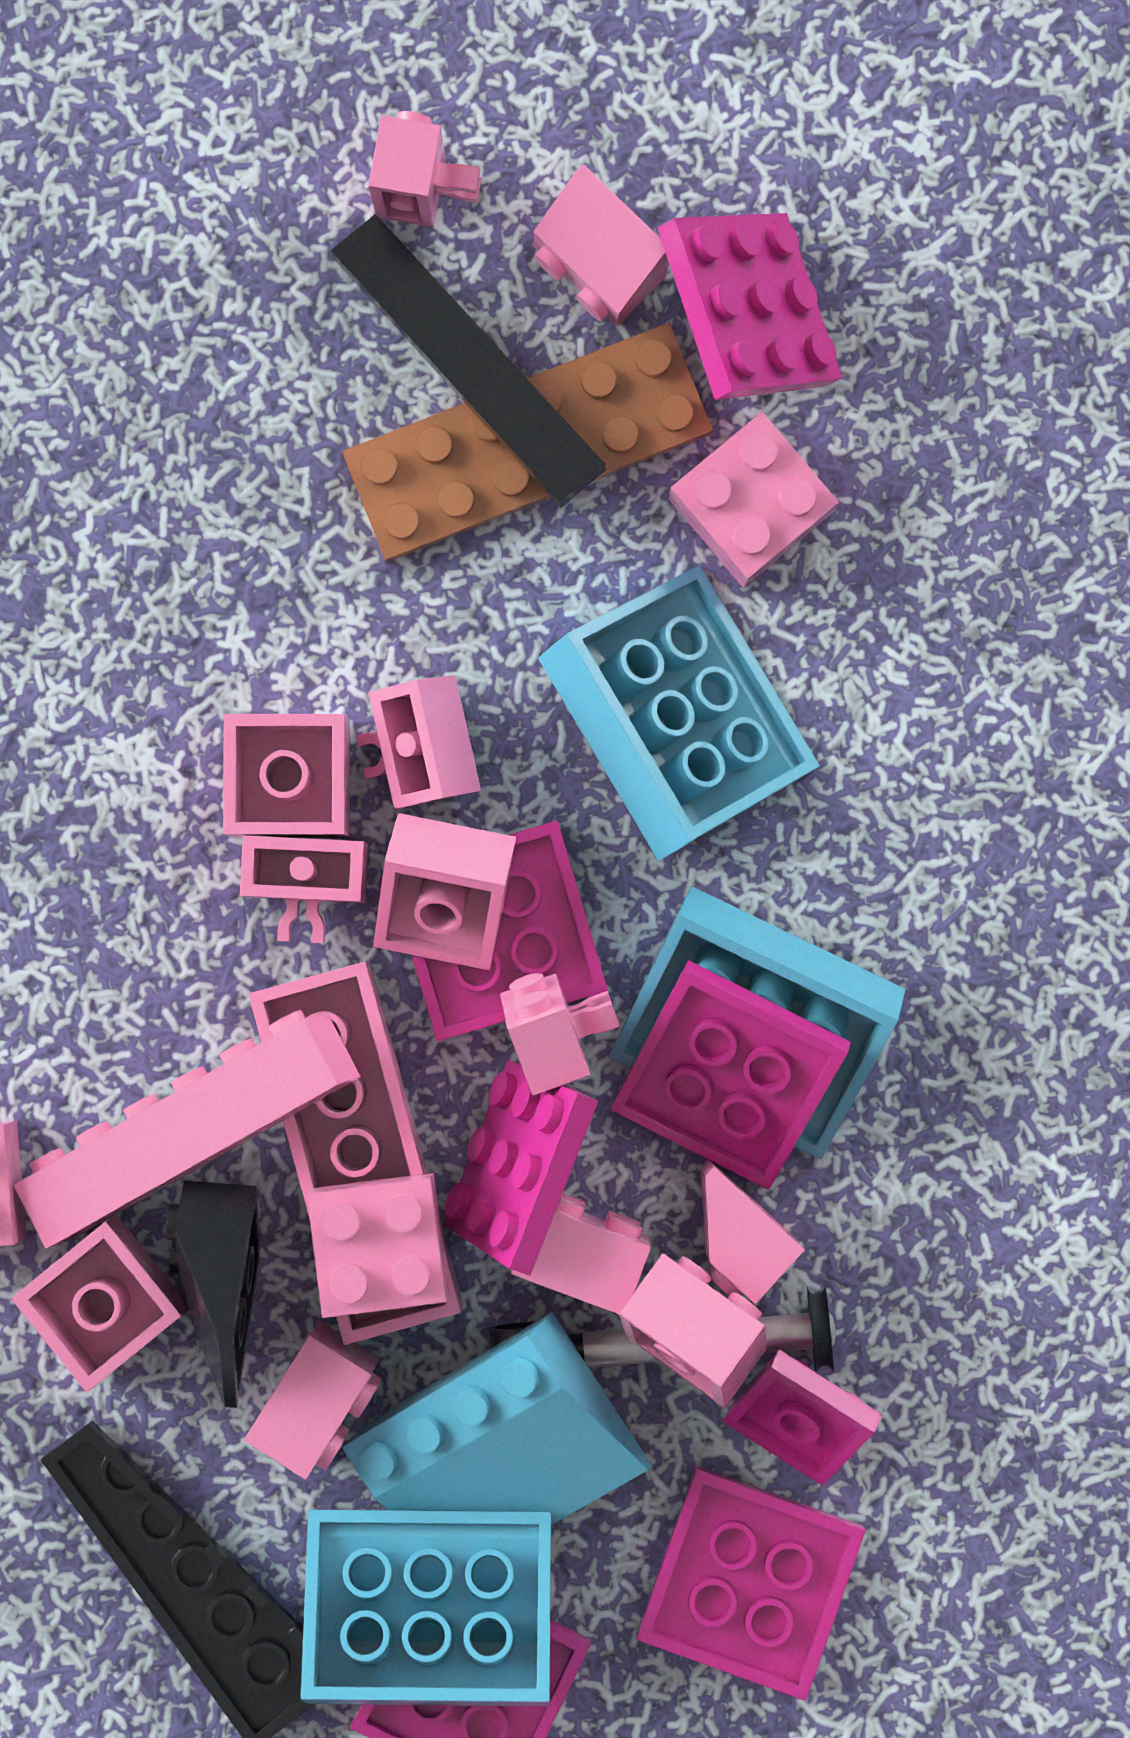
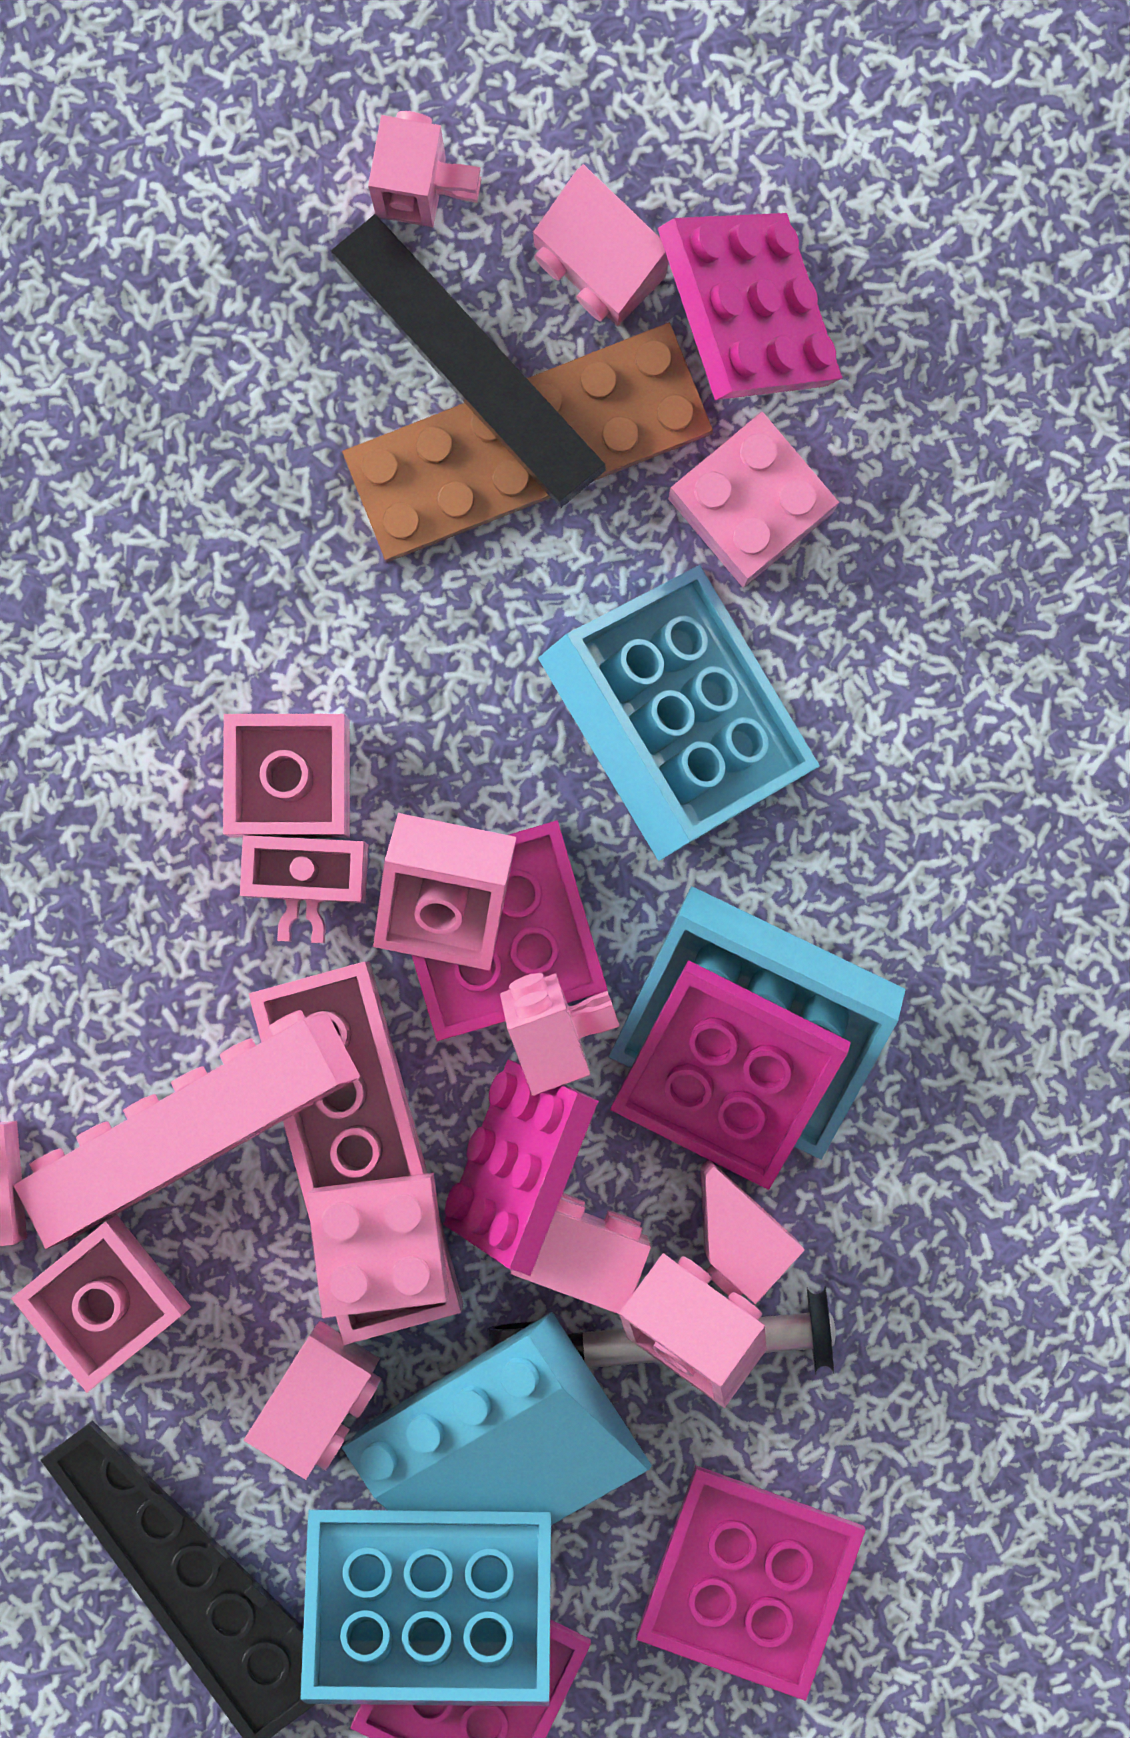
black slope [166,1180,261,1408] -> none
bright pink brick [356,675,481,809] -> none
dark pink plate [722,1349,882,1486] -> none

